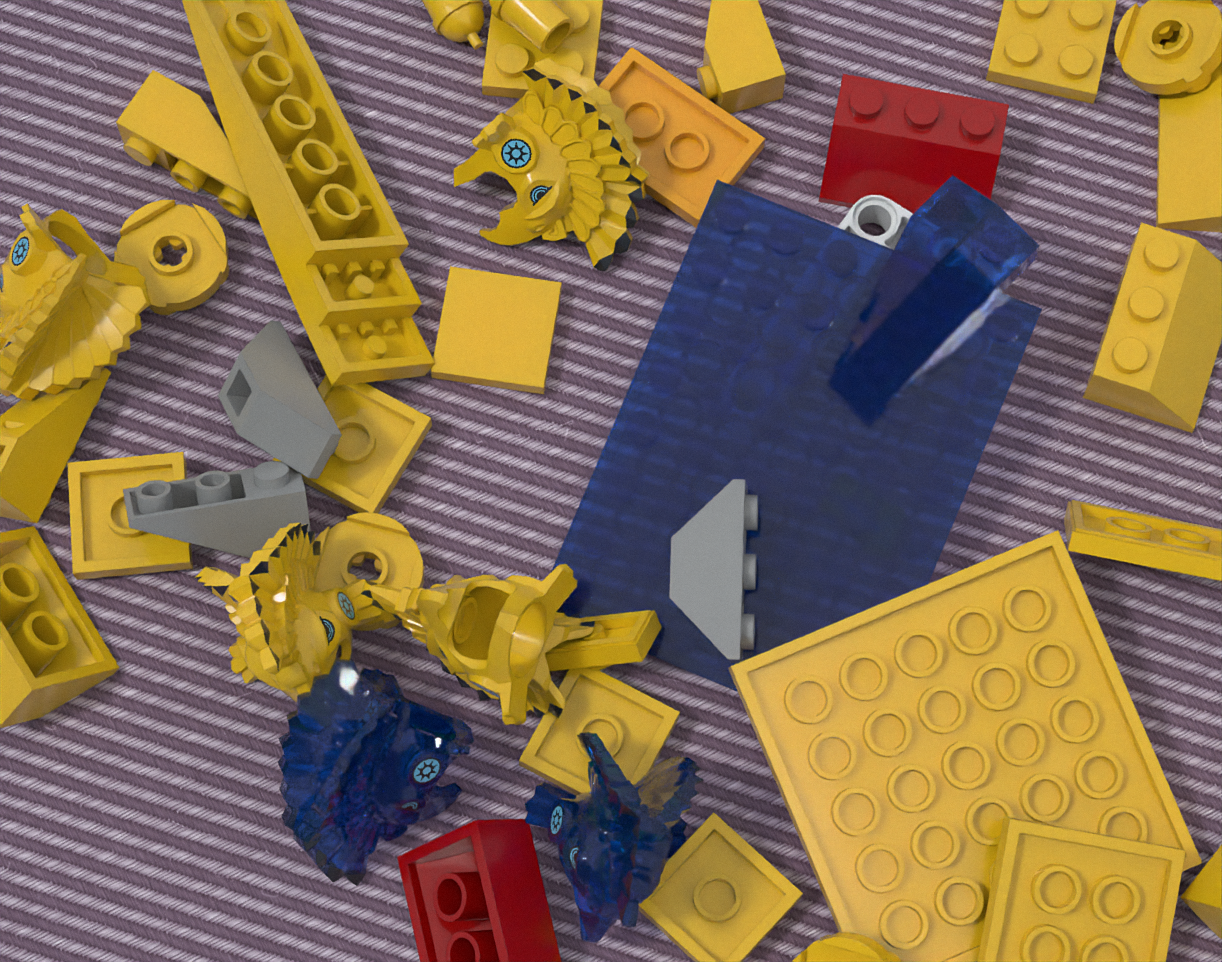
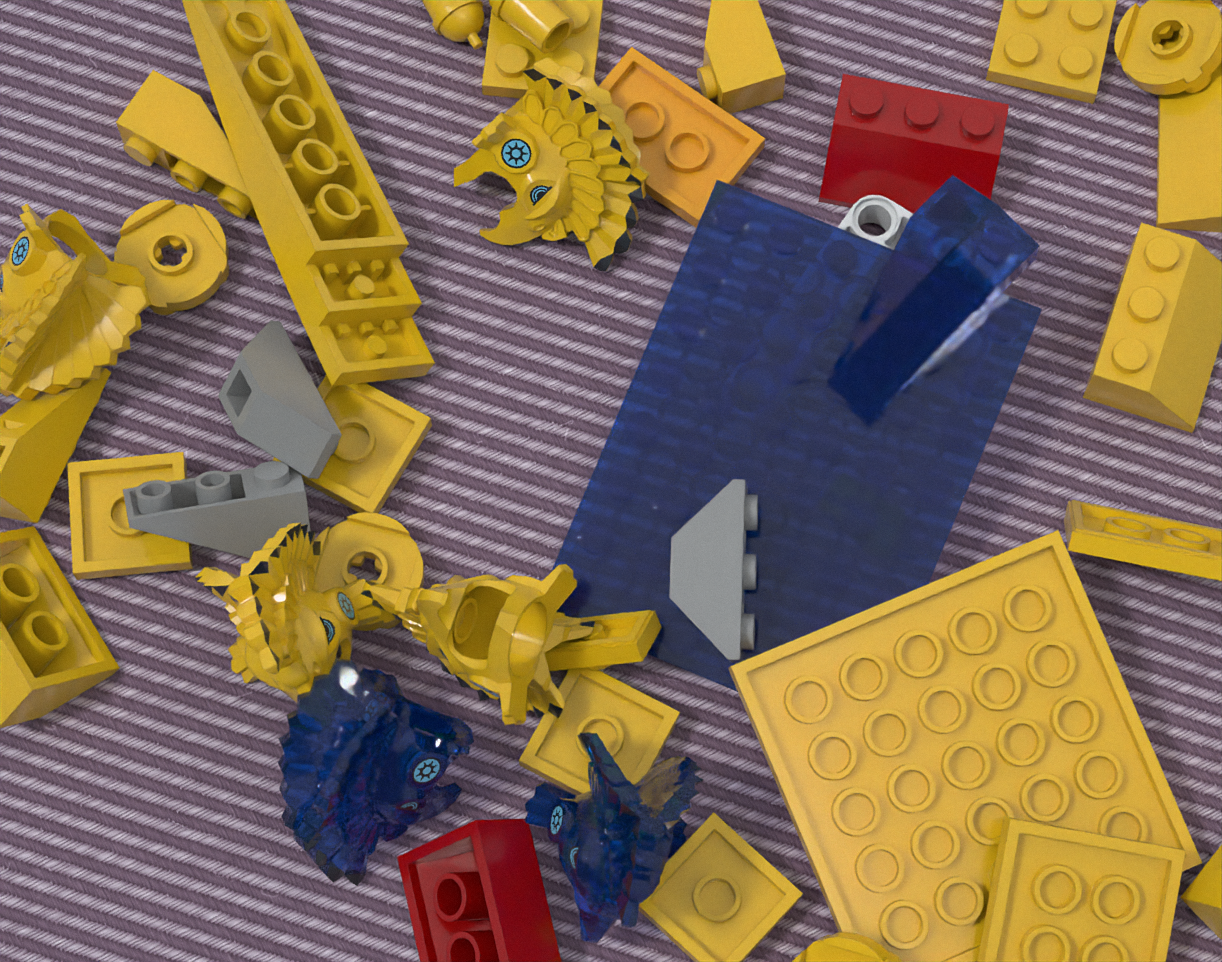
yellow tile [431,266,562,394] -> none

